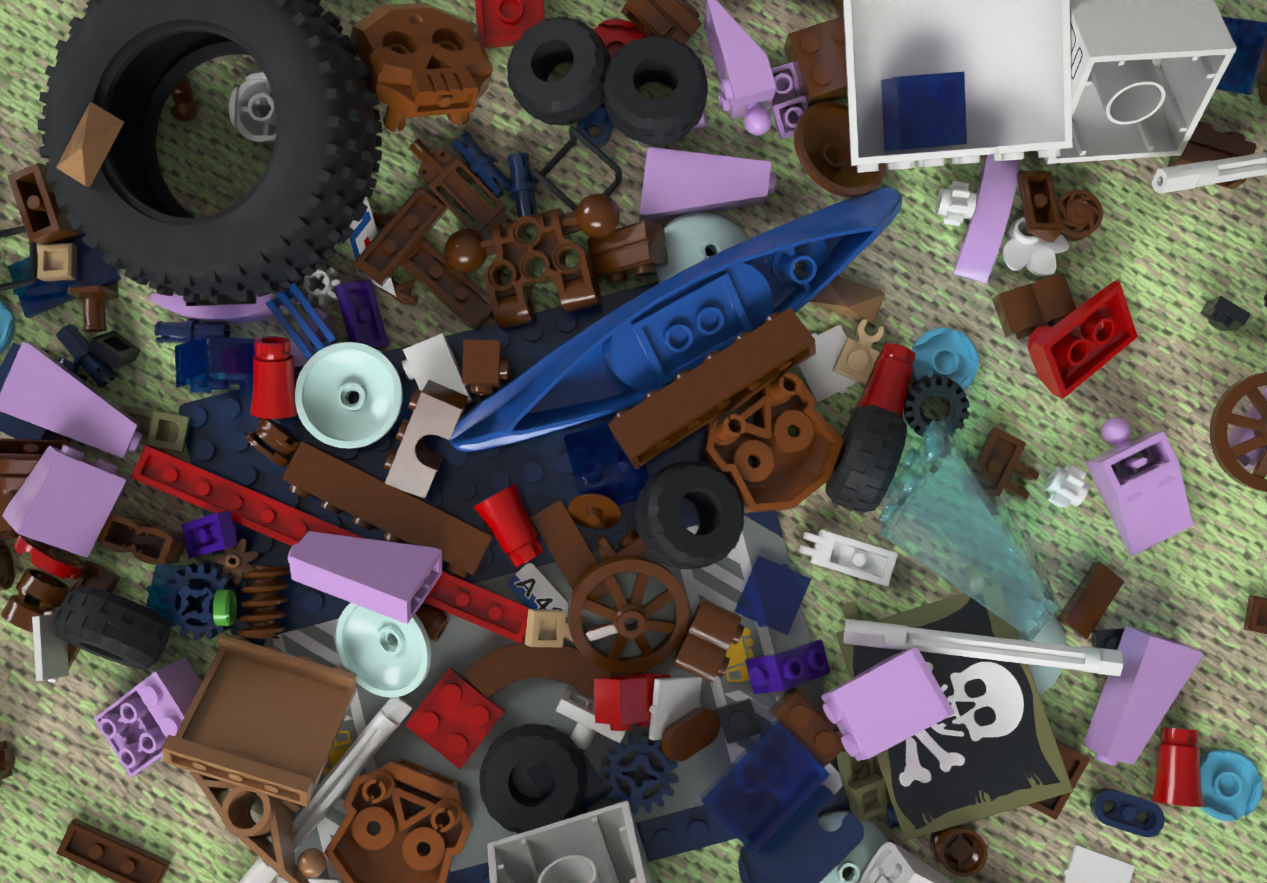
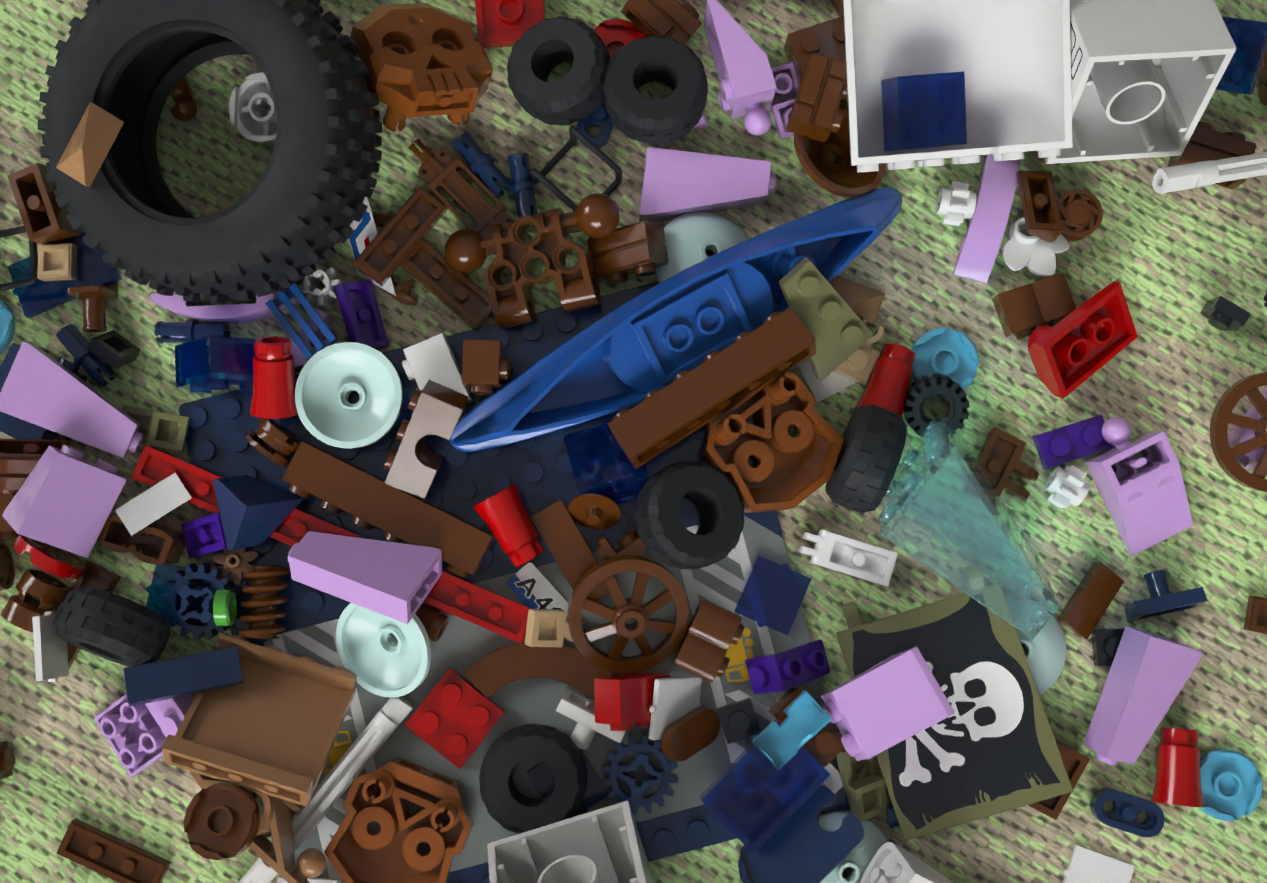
white piece [843,619,1124,676] -> none
reddish brown wheel [930,824,988,877] -> none
none -> white sticker [115,473,192,536]
none -> dark blue tile [123,646,243,707]
none -> reddish brown tile [183,782,260,860]
none -> dark blue slope [213,475,304,551]
none -> medium azure piece [752,690,832,771]
none -> olive wing [779,257,873,382]
none -> reddish brown brick [786,53,848,142]
none -> dark purple plate [1032,415,1113,469]
none -> dark blue tile [1124,570,1208,622]

